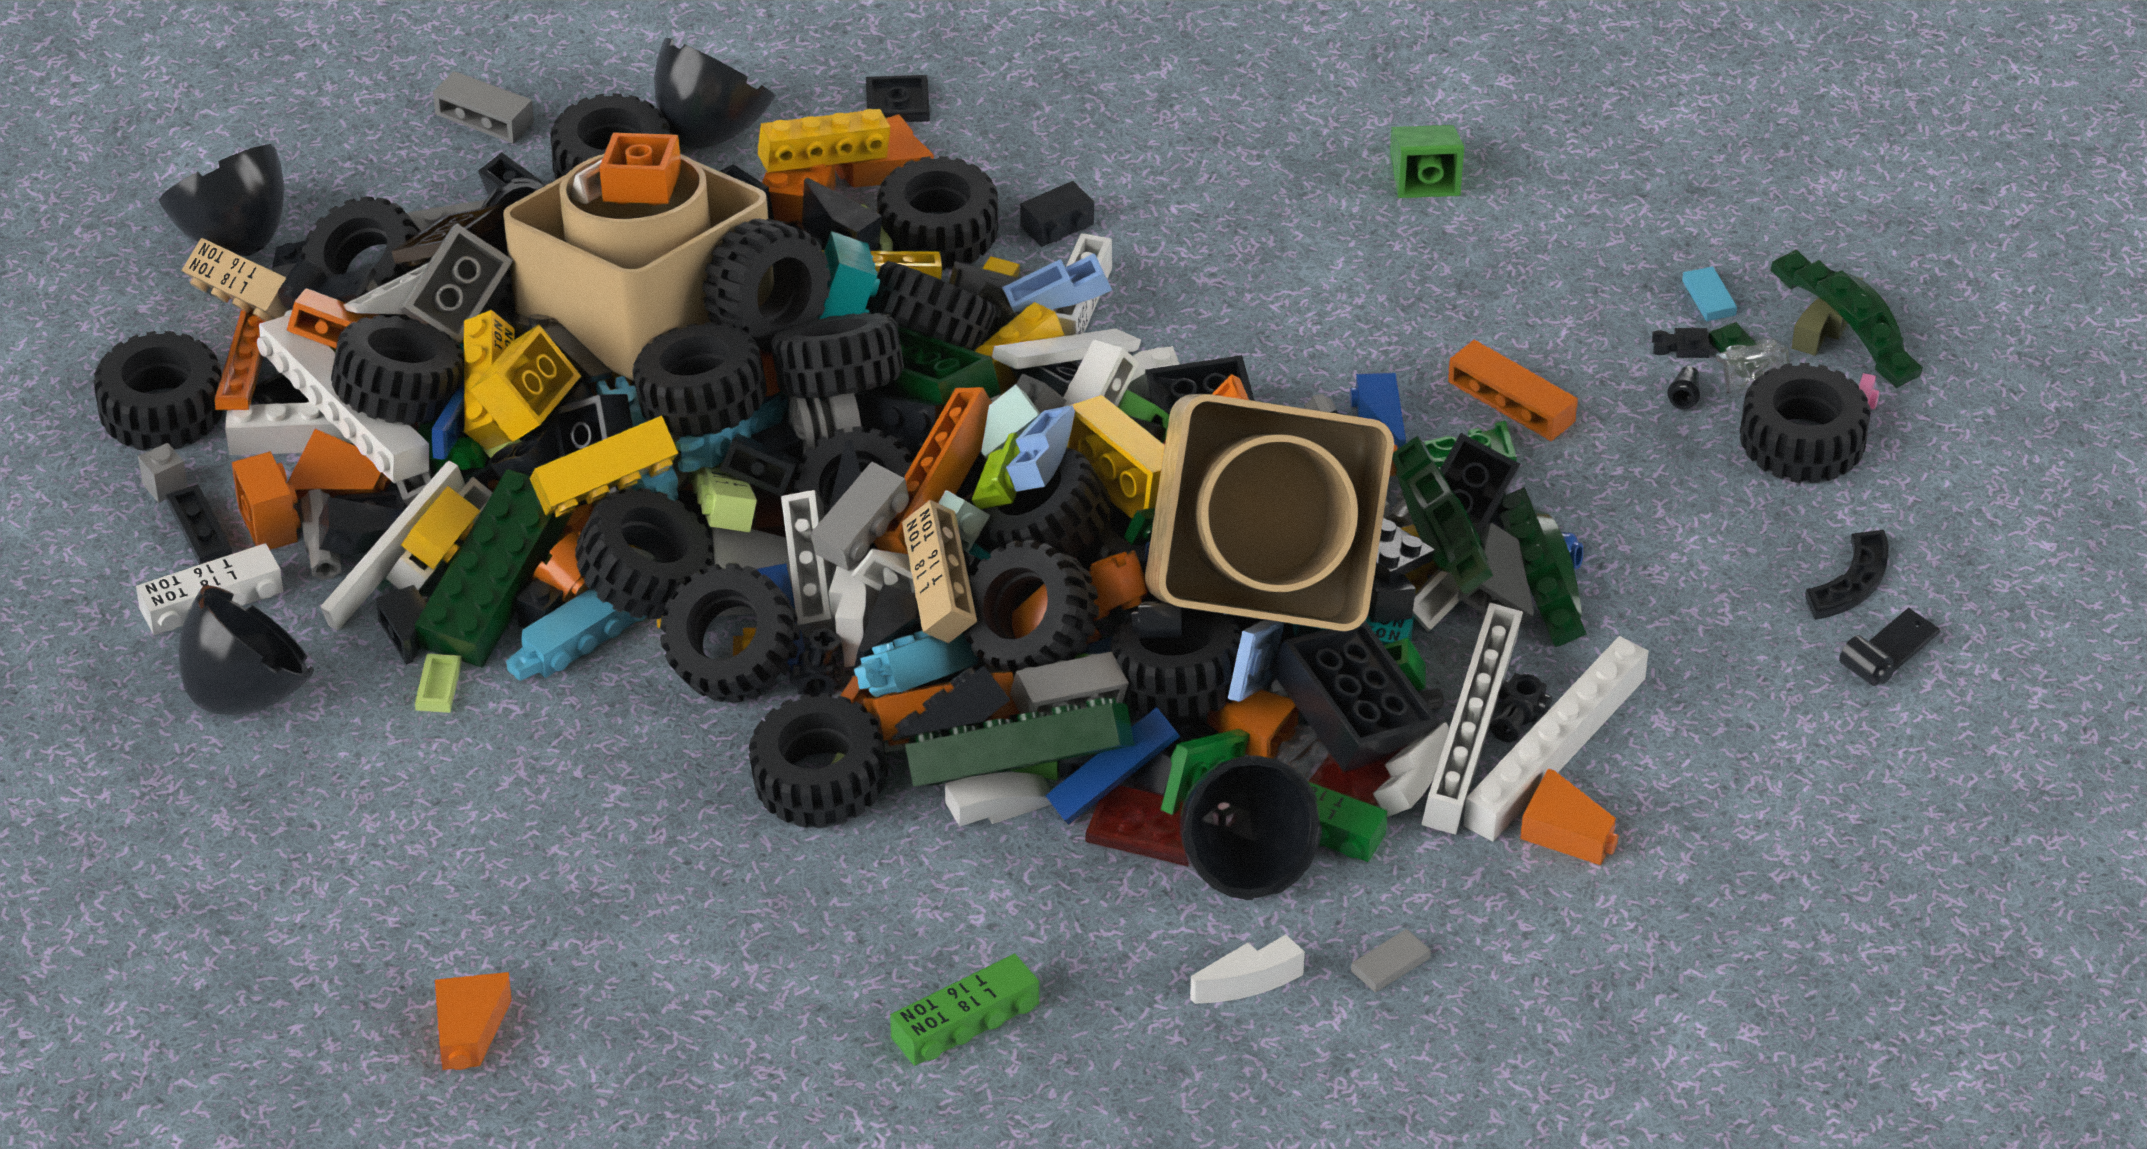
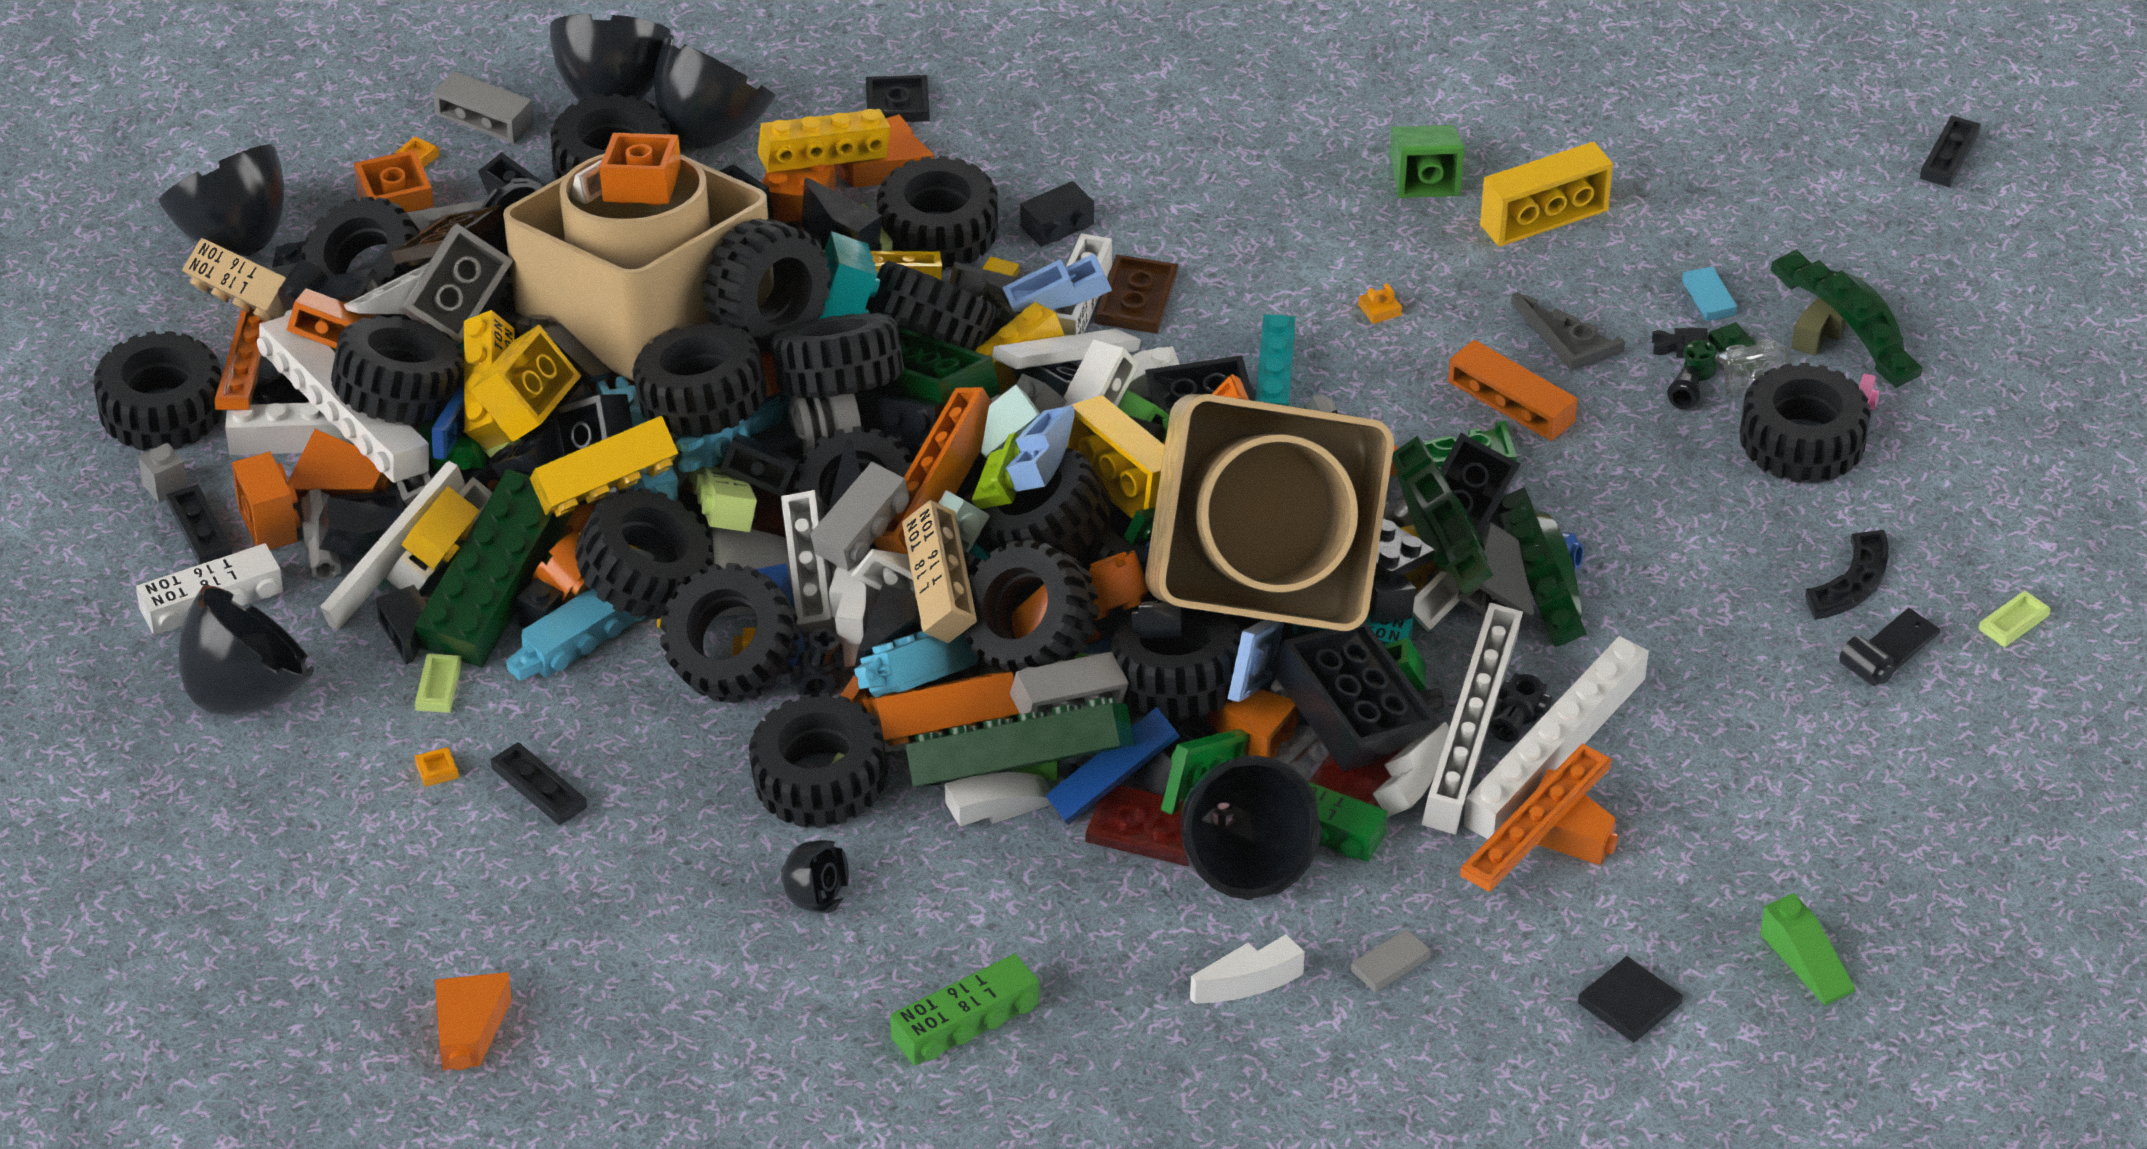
black slope [891,666,1010,741] -> none
blue slope [1349,373,1406,449] -> none
none -> orange brick [353,149,434,213]
none -> light orange tile [395,136,440,168]
none -> light orange tile [414,747,459,787]
none -> black plate [491,742,587,826]
none -> black piece [550,14,674,100]
none -> black cylinder [781,840,849,913]
none -> reddish brown tile [1095,254,1179,334]
none -> teal brick [1255,314,1296,406]
none -> light orange tile [1358,283,1402,324]
none -> orange tile [1460,743,1612,892]
none -> yellow brick [1480,141,1613,247]
none -> dark grey wing [1511,292,1625,370]
none -> black tile [1578,956,1683,1043]
none -> dark green wheel [1683,340,1717,381]
none -> bright green slope [1760,893,1855,1005]
none -> black plate [1920,115,1981,188]
none -> yellowish green tile [1978,590,2051,648]

